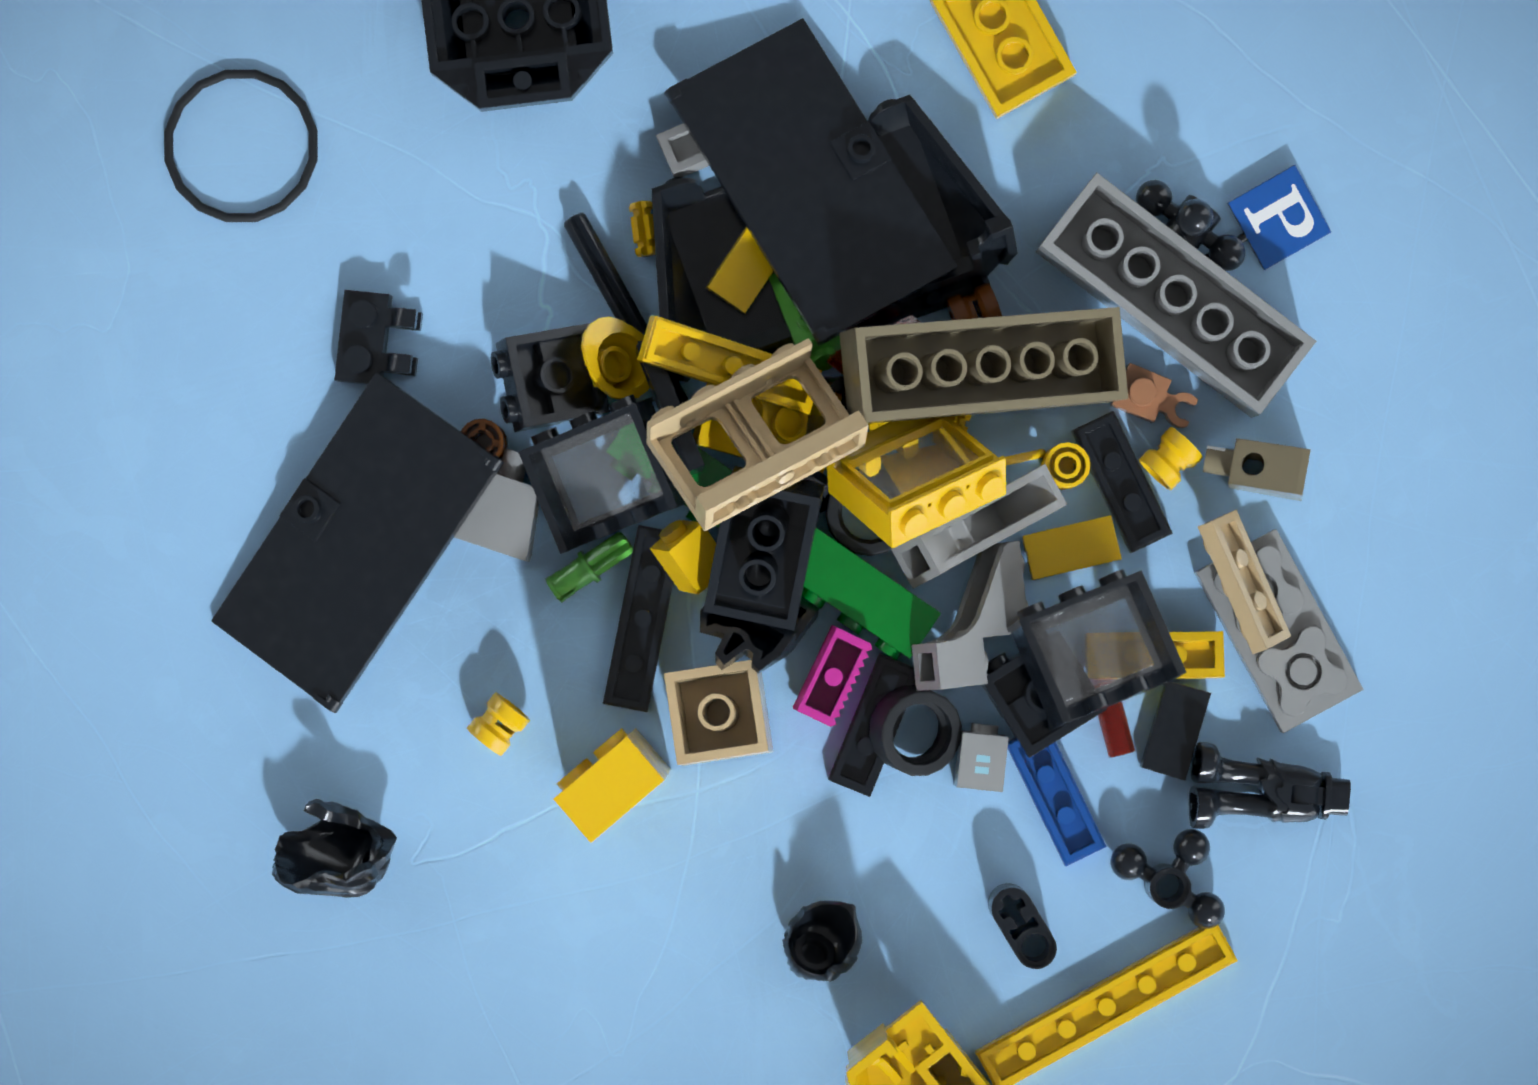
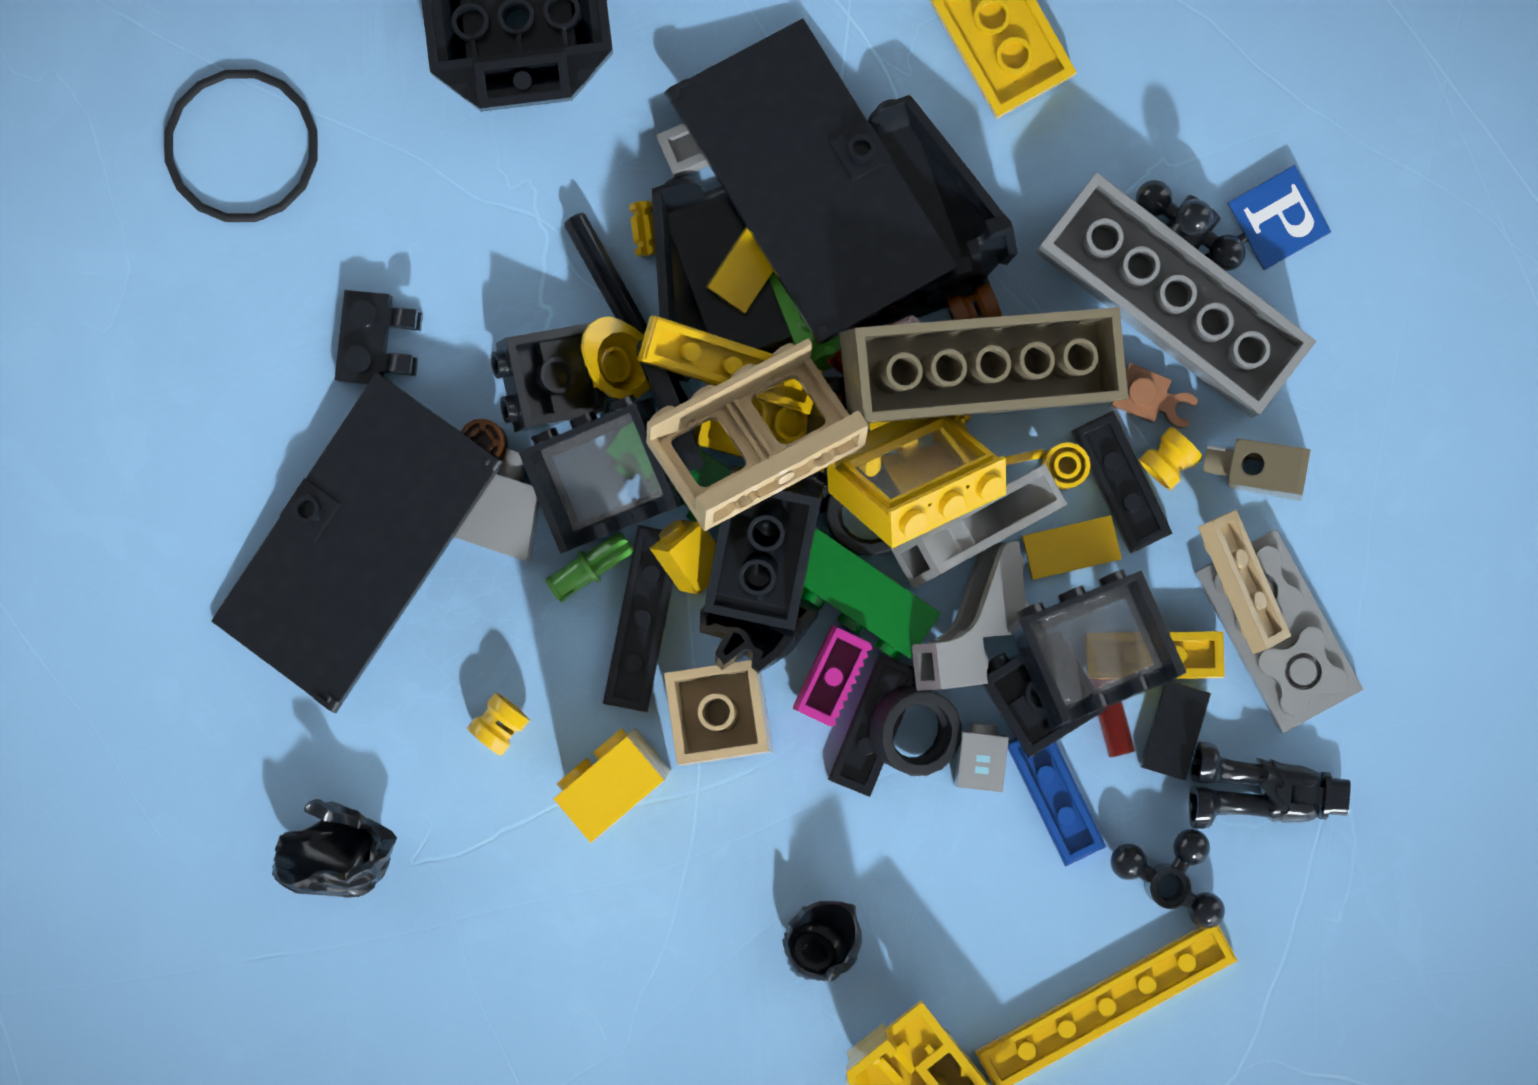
black beam [988,883,1057,969] -> none

